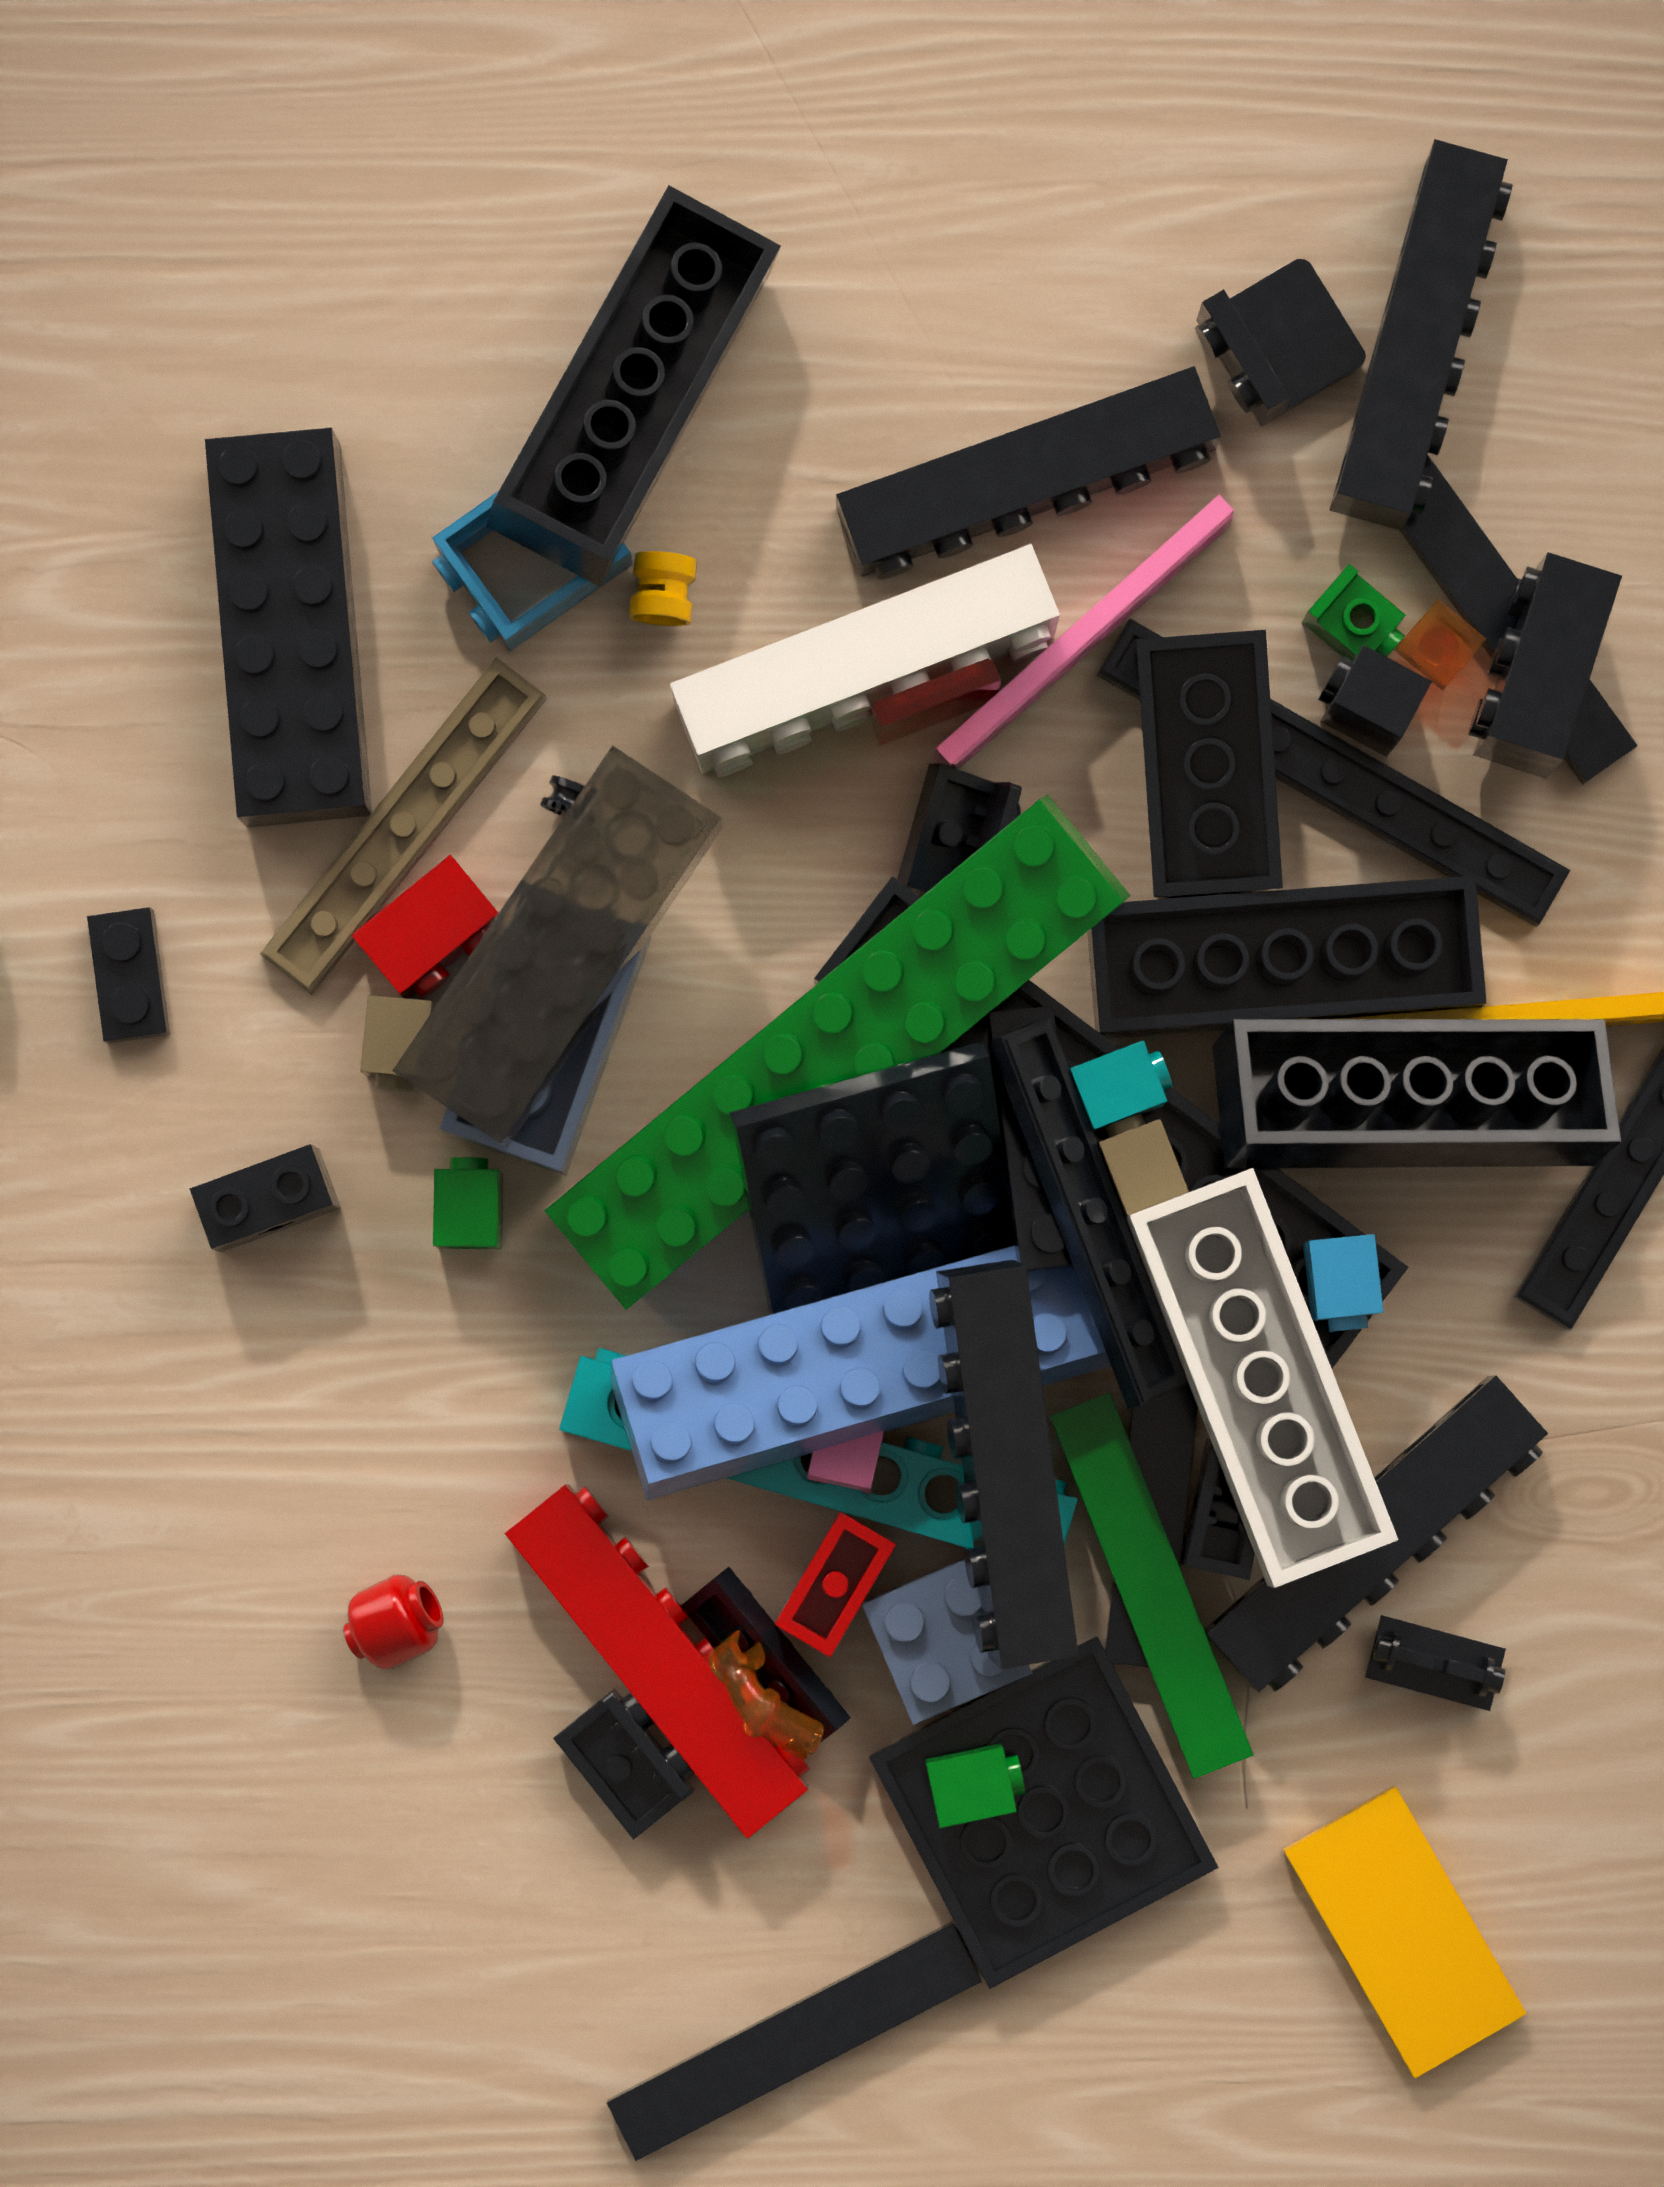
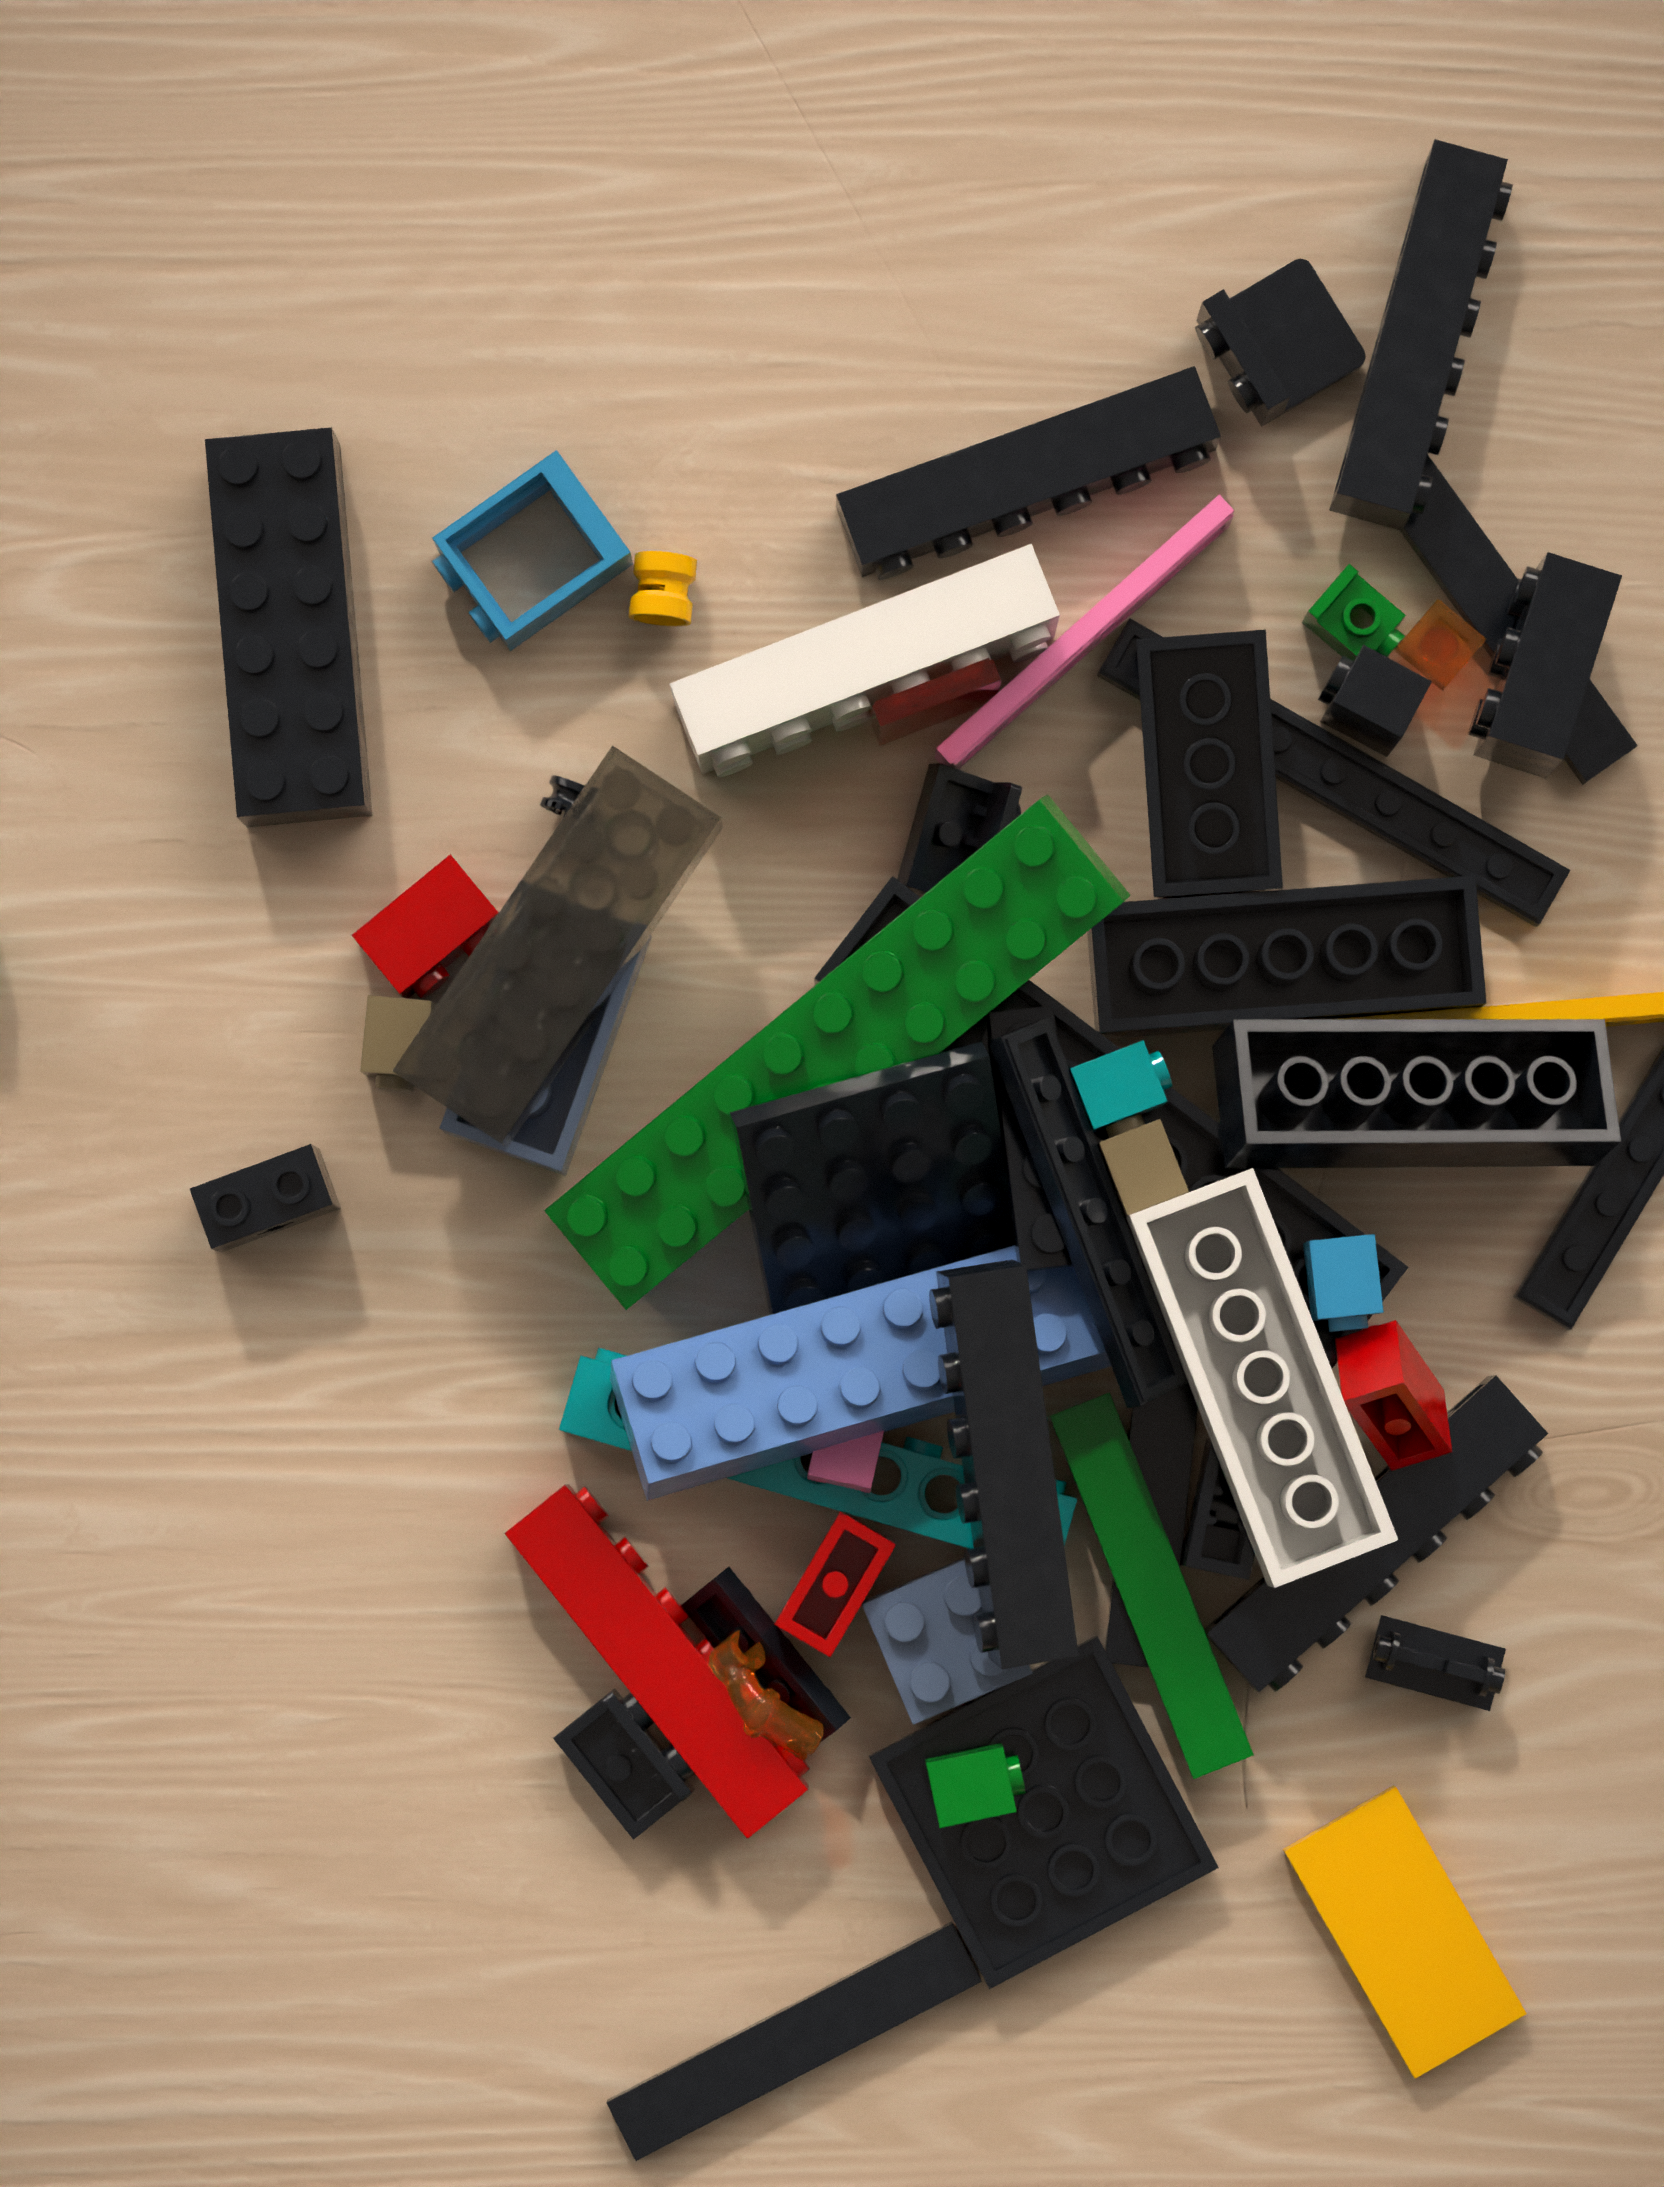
black plate [87,907,170,1044] -> none
dark tan tile [260,657,547,995] -> none
red head [343,1575,444,1669] -> none
green brick [433,1157,503,1250] -> none
black brick [486,185,781,587] -> none
none -> red brick [1335,1320,1452,1471]

